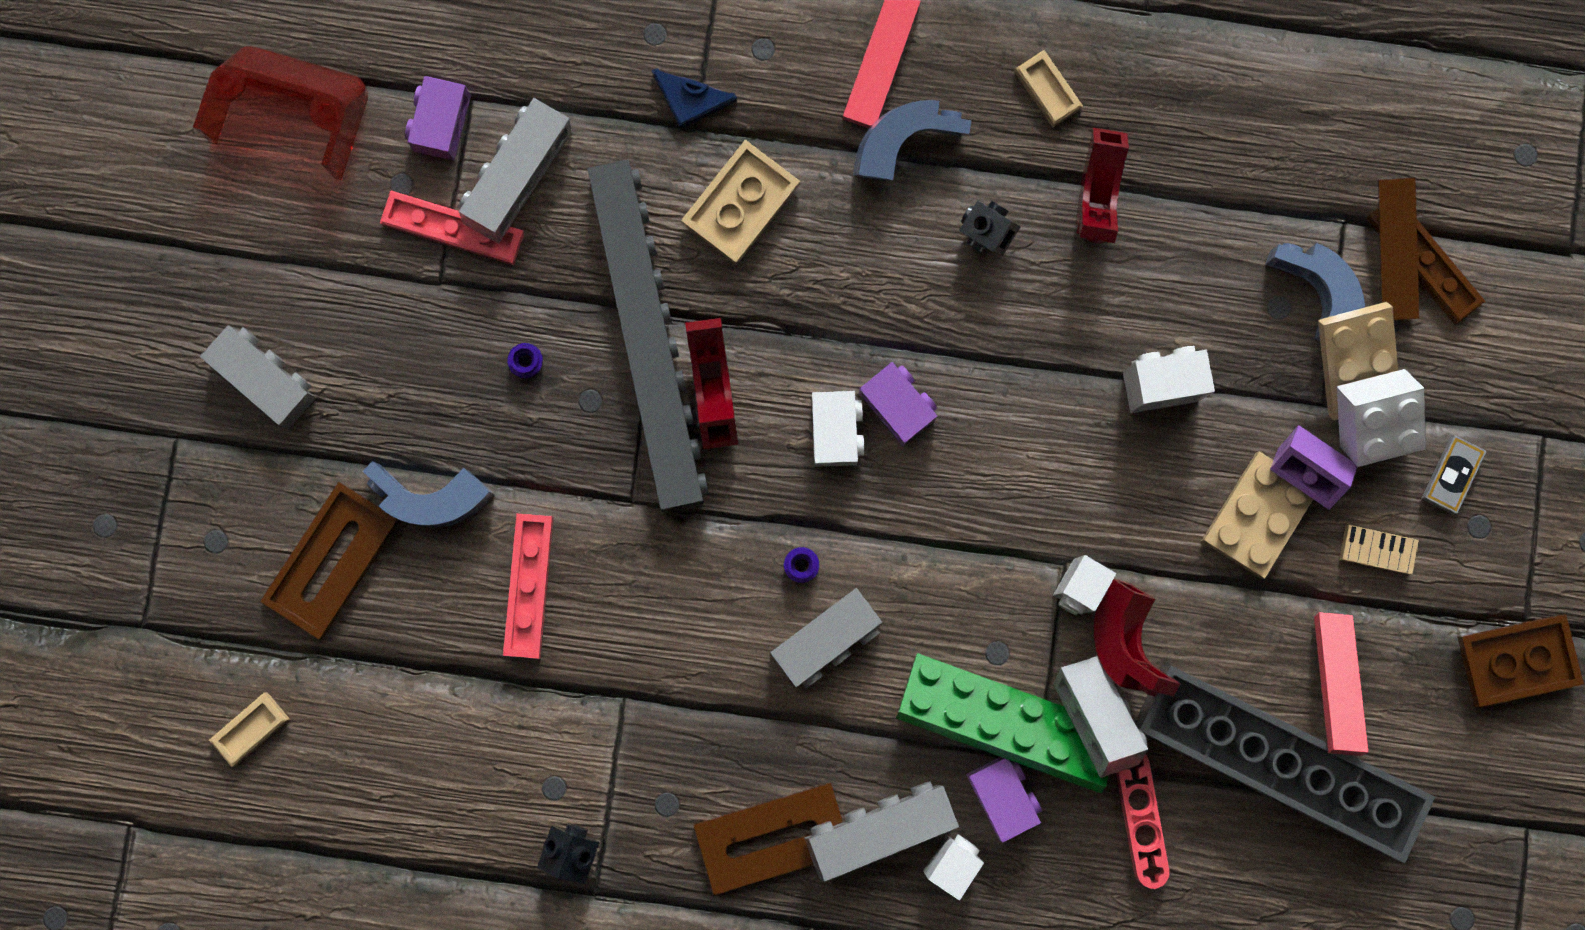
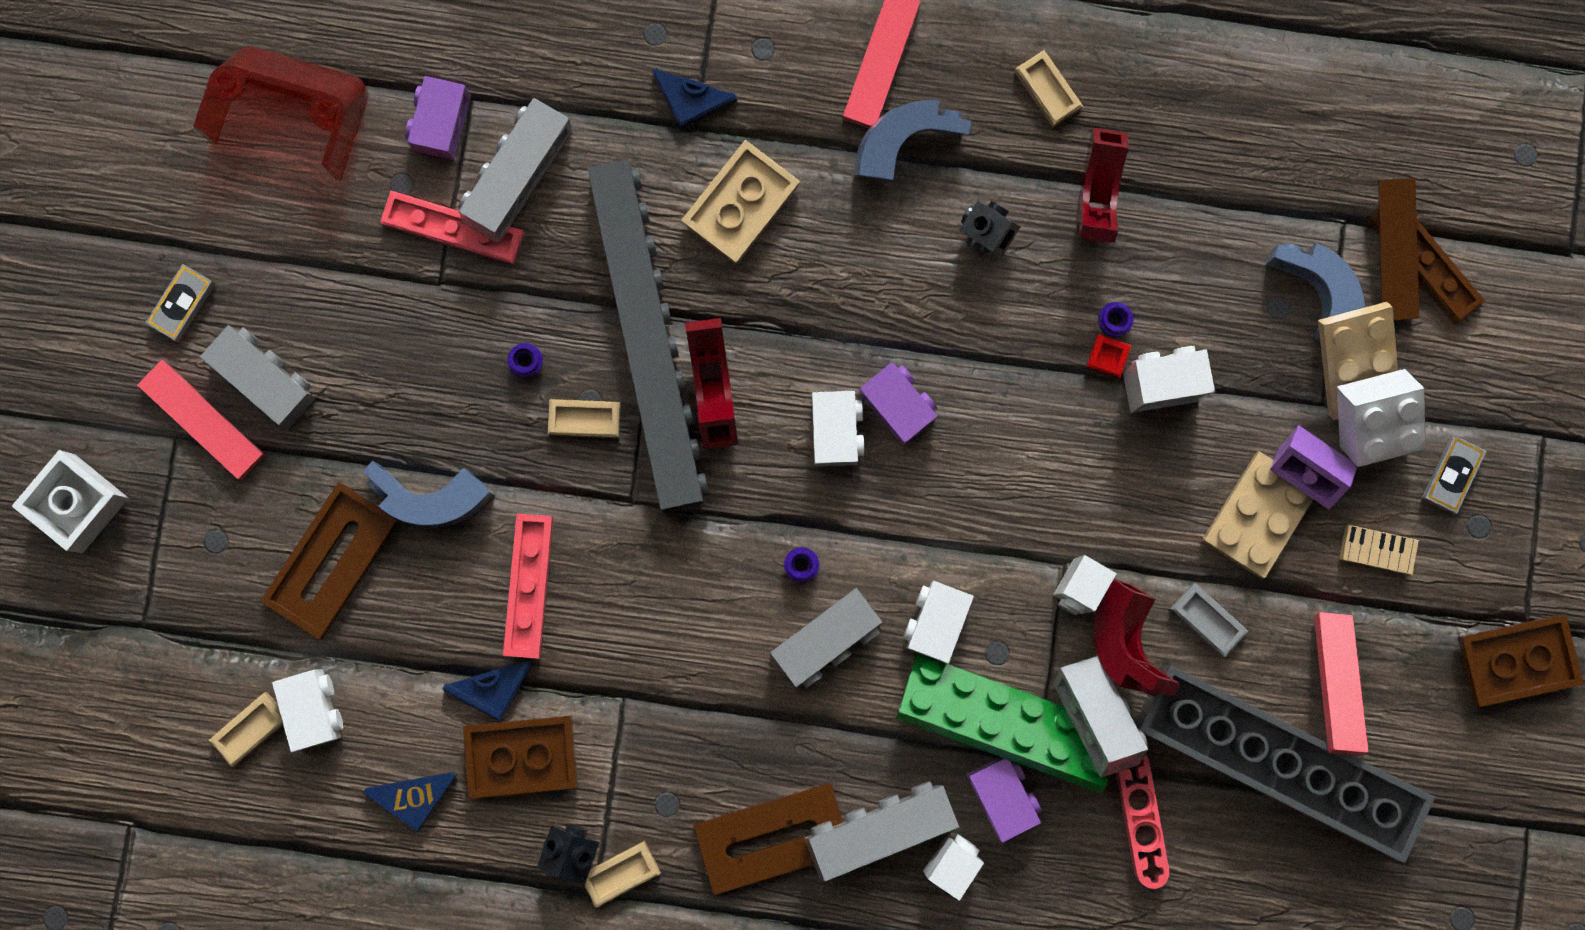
none -> white brick [12,450,129,553]
none -> coral tile [137,360,266,481]
none -> tile [145,264,216,342]
none -> white brick [272,669,343,752]
none -> dark blue tile [363,772,458,831]
none -> dark blue tile [442,661,534,722]
none -> reddish brown plate [463,715,578,799]
none -> tan tile [548,399,621,438]
none -> tan tile [584,841,661,908]
none -> white brick [903,580,974,663]
none -> red tile [1085,334,1132,380]
none -> dark purple plate [1098,302,1134,337]
none -> light grey tile [1170,583,1248,657]

